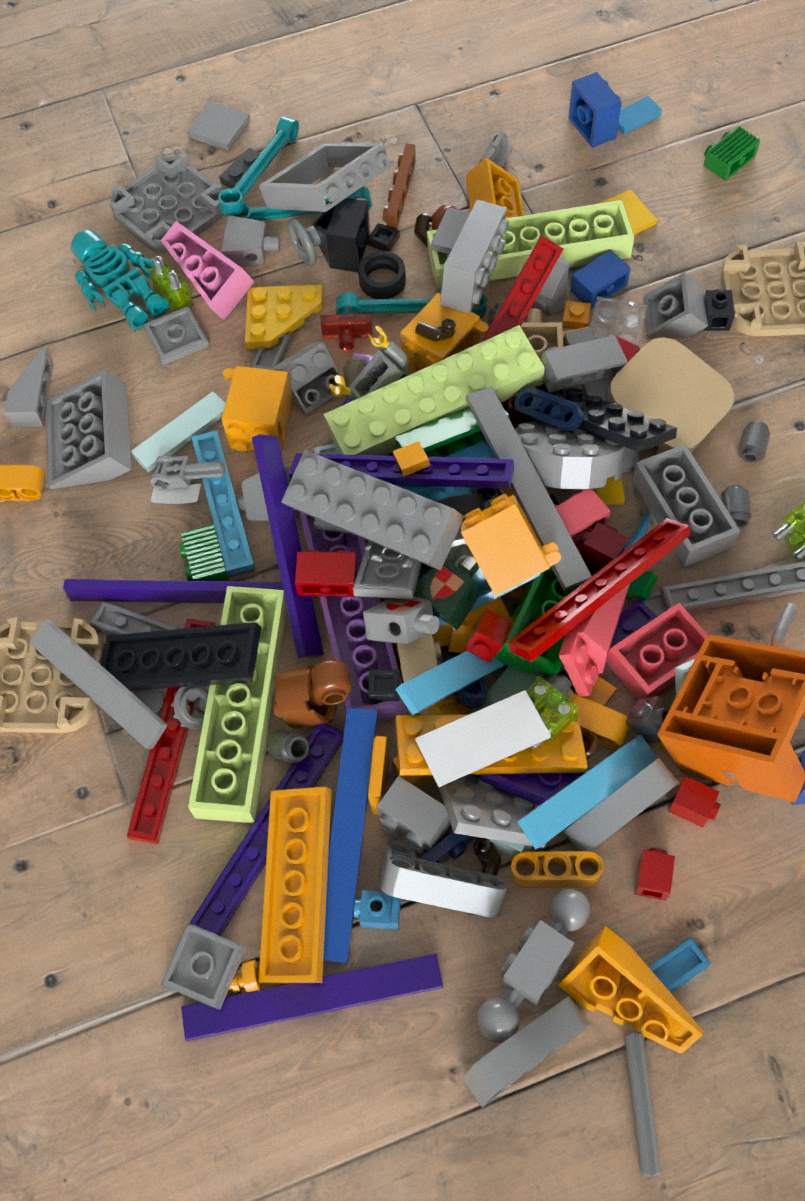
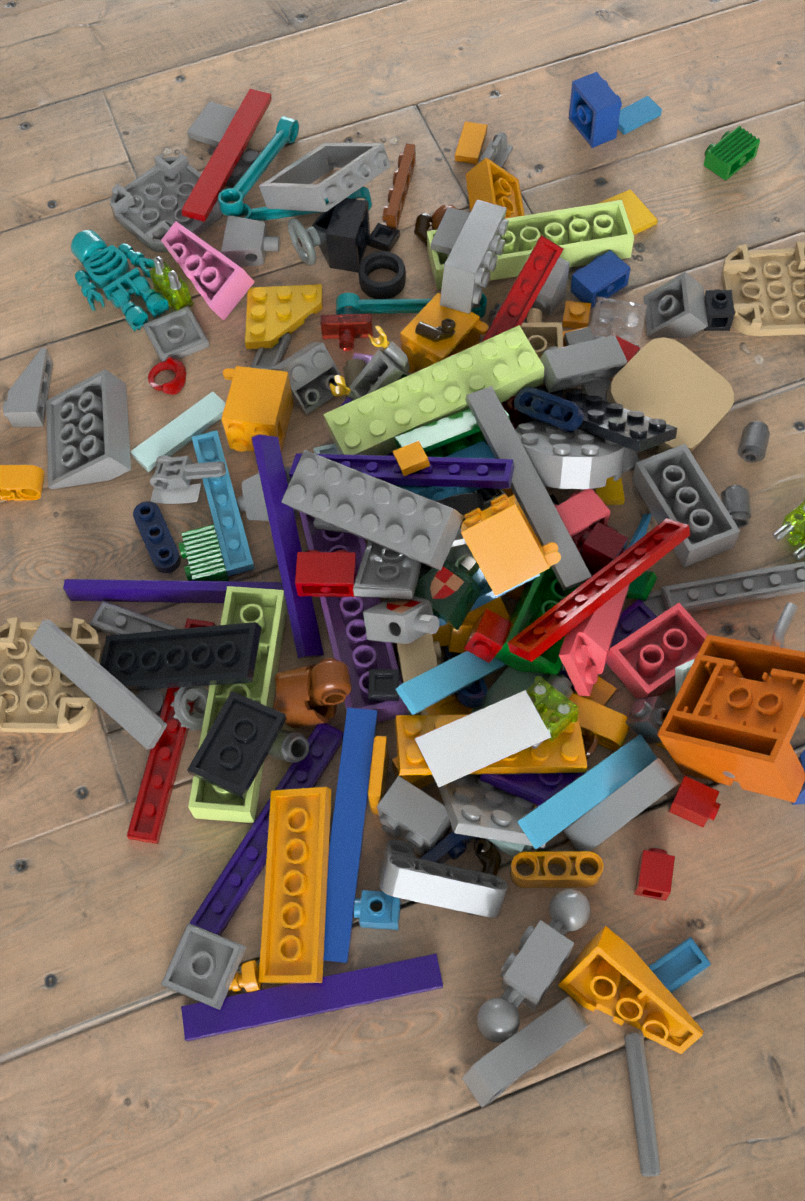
none -> dark blue plate [133,501,181,573]
none -> red piece [148,357,187,395]
none -> red tile [182,89,272,222]
none -> black plate [187,691,287,799]
none -> light orange tile [455,121,488,164]

